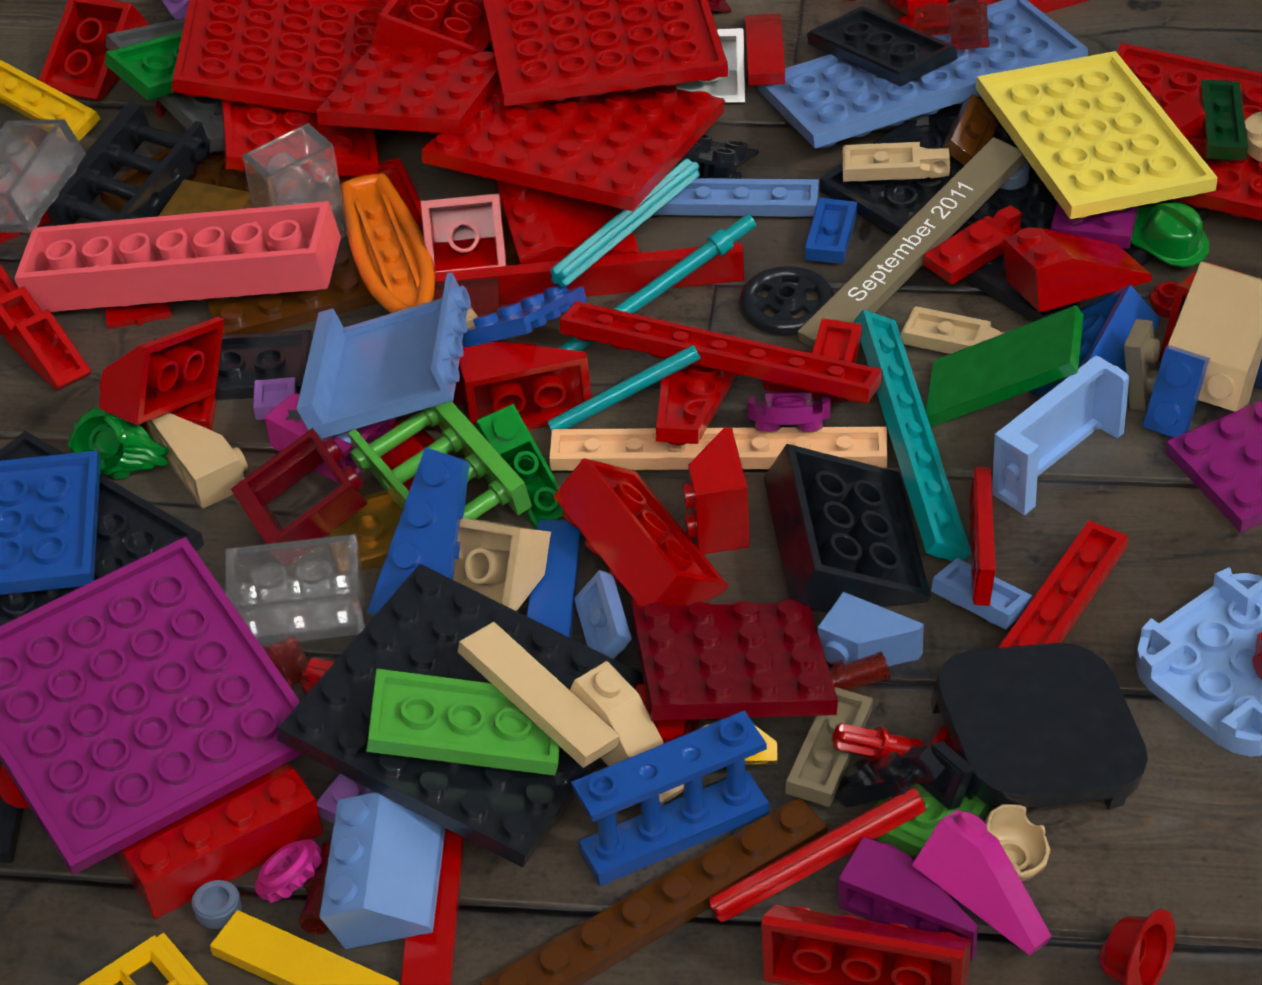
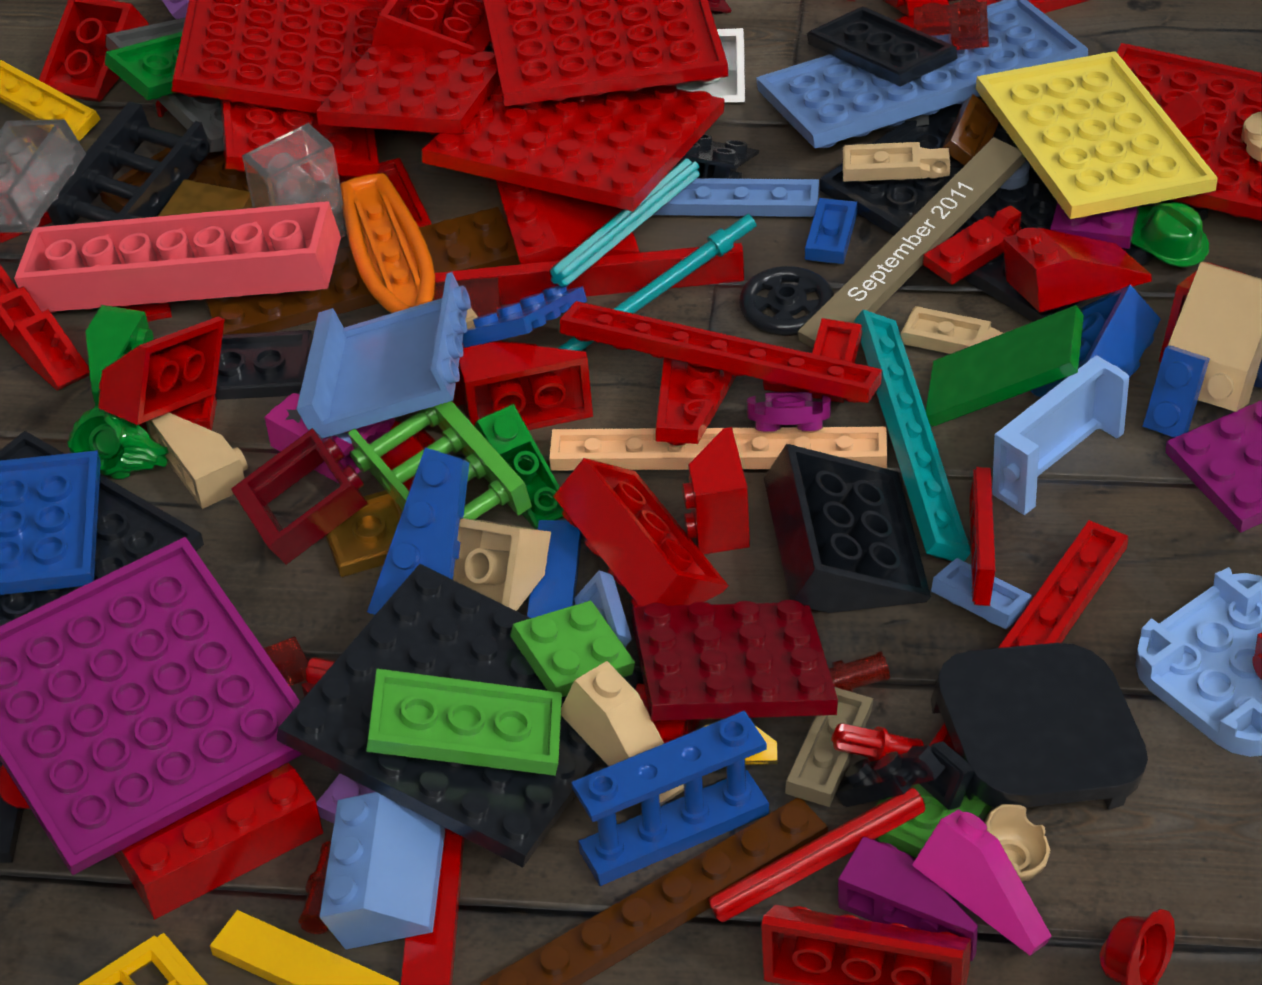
sand blue tile [192,880,242,929] -> none
clear brick [226,534,366,646] -> none
medium lavender plate [253,377,297,420] -> none
dark pink gear [255,839,322,903] -> none
slope [420,193,507,273] -> none
tan tile [458,622,620,768] -> none
teal bar [547,344,701,431] -> none
red slope [745,13,786,86] -> none
medium blue slope [818,592,924,673] -> none
dark tan plate [1124,319,1160,411] -> none
red plate [1149,281,1178,318] -> none
dark green plate [1199,79,1248,161] -> none
none -> green slope [85,305,153,406]
none -> bright green plate [510,600,635,697]

